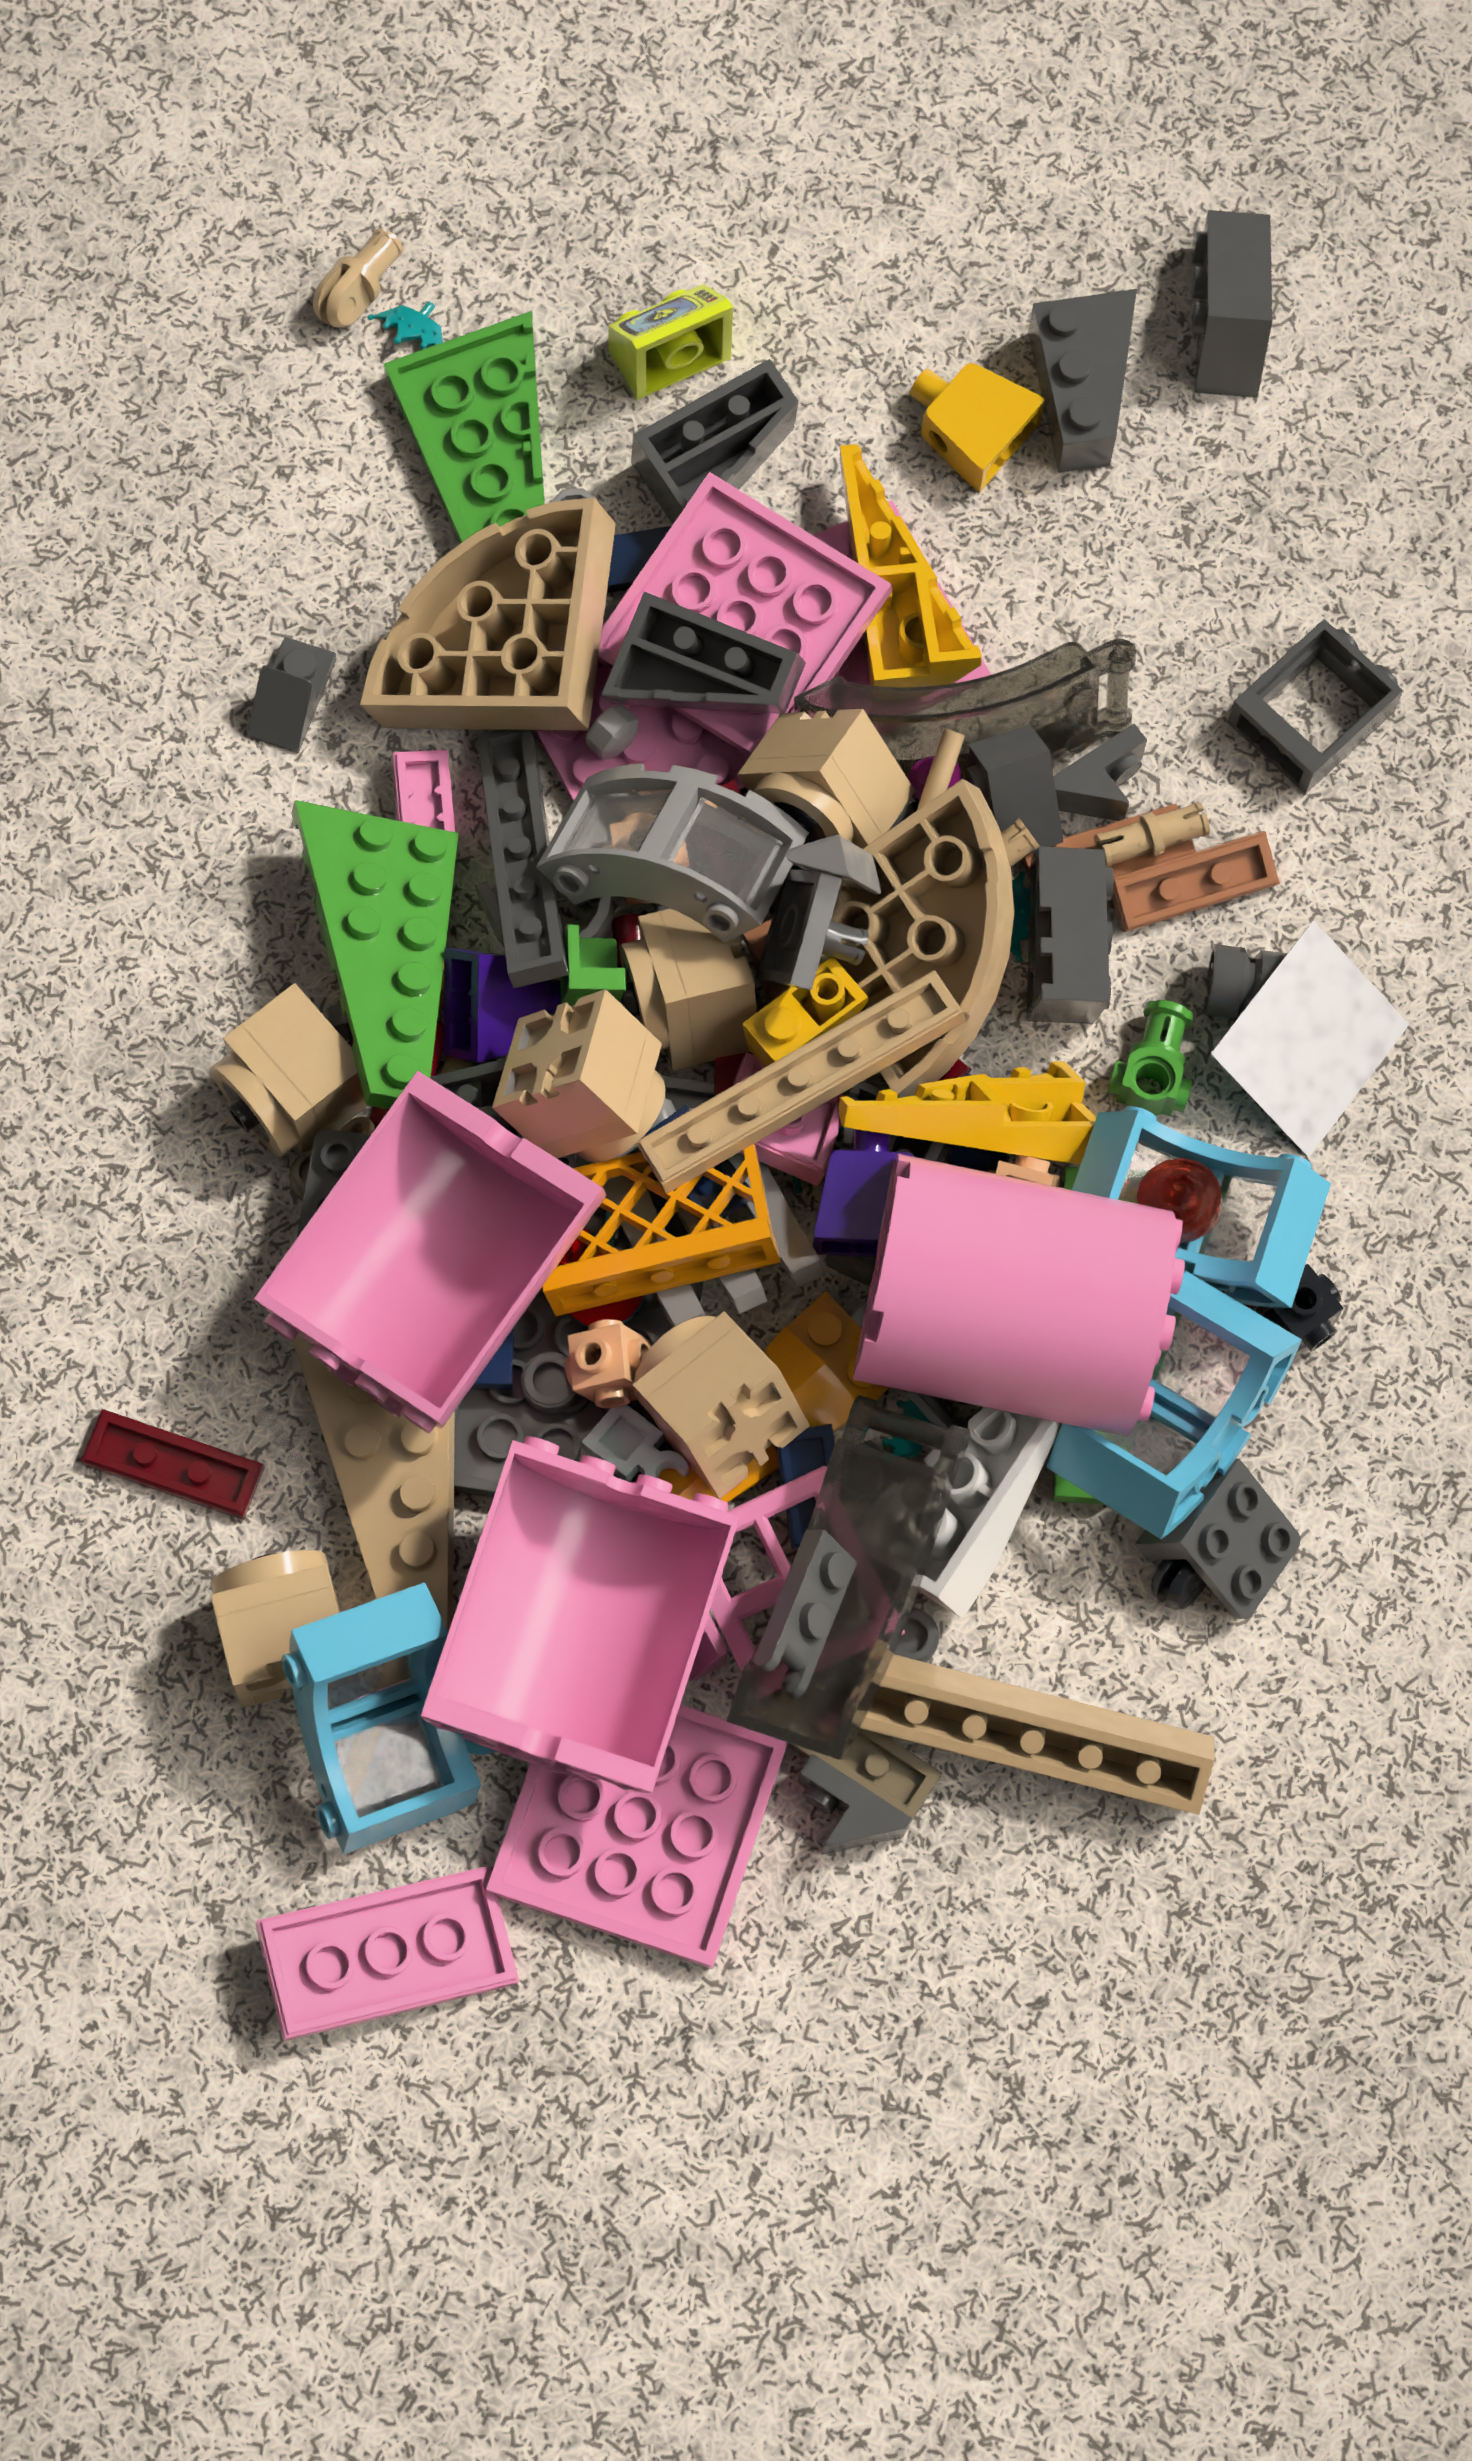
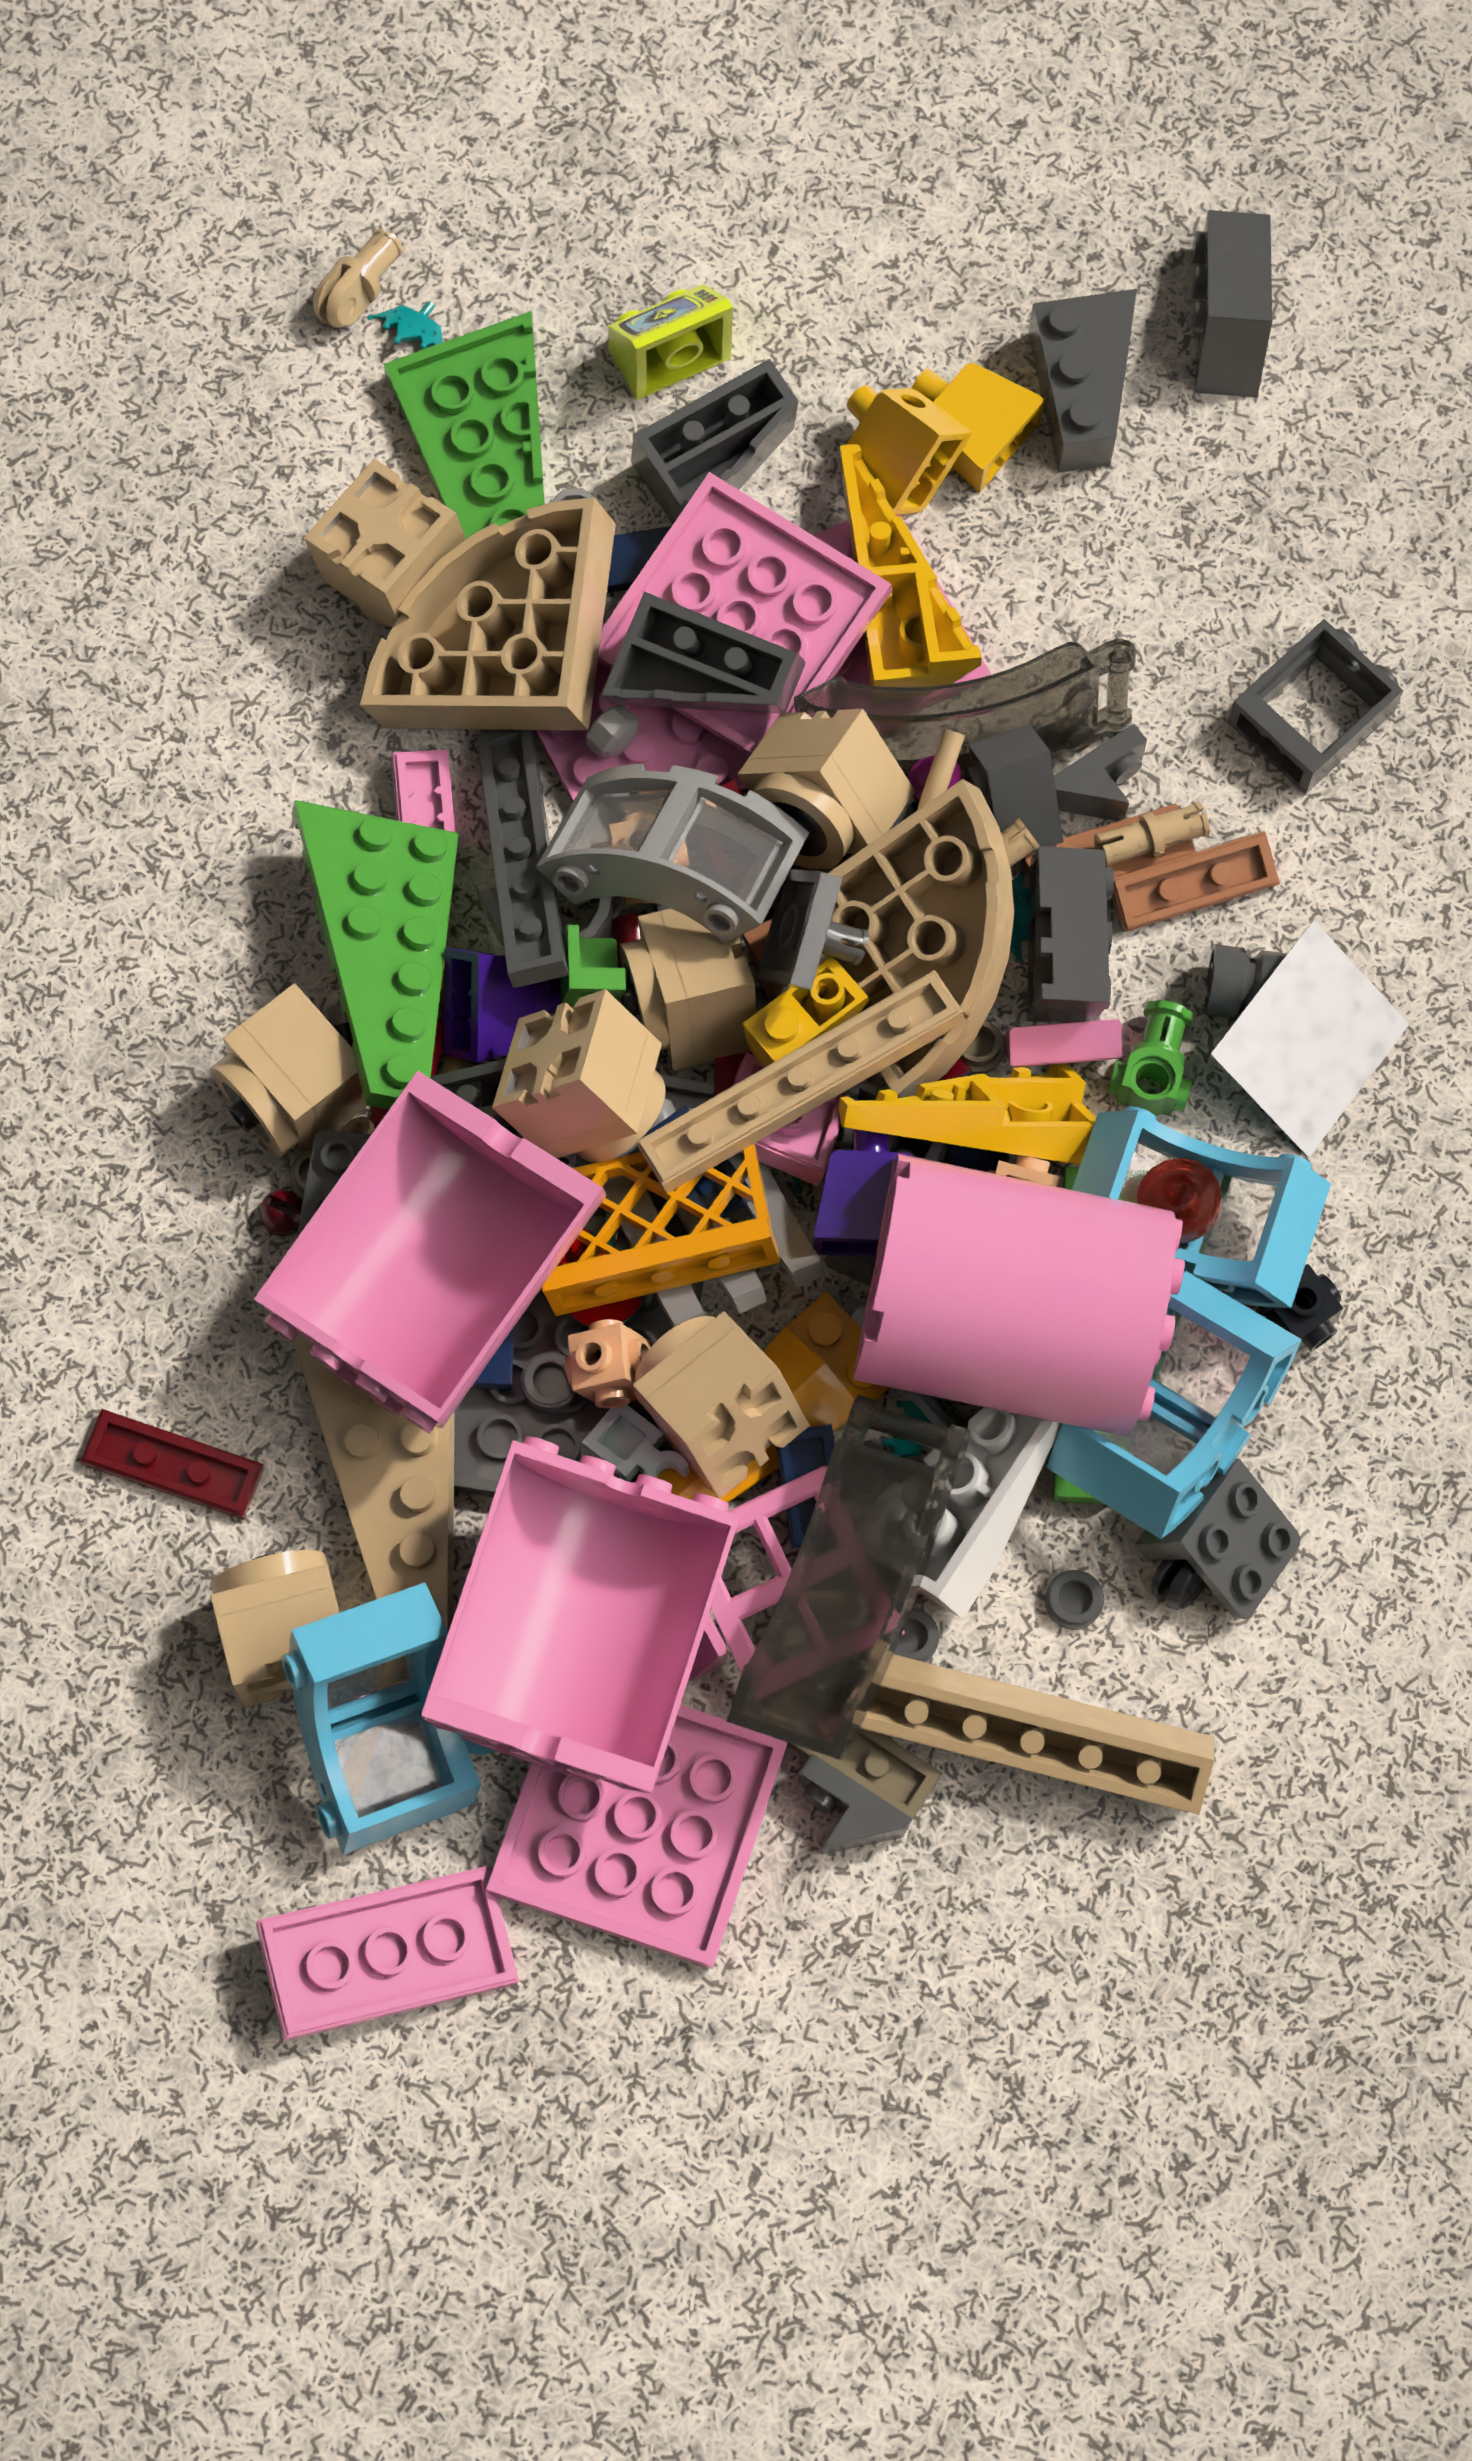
dark grey slope [247,636,337,753] -> none
dark grey hinge [754,1529,857,1699] -> none
light grey slope [786,834,881,894] -> none
none -> dark red hinge [259,1189,303,1237]
none -> tan piece [304,458,466,627]
none -> yellow torso [846,385,973,515]
none -> dark tan plate [959,1021,1005,1075]
none -> bright pink slope [1003,1019,1122,1067]
none -> dark grey tile [1045,1570,1104,1630]

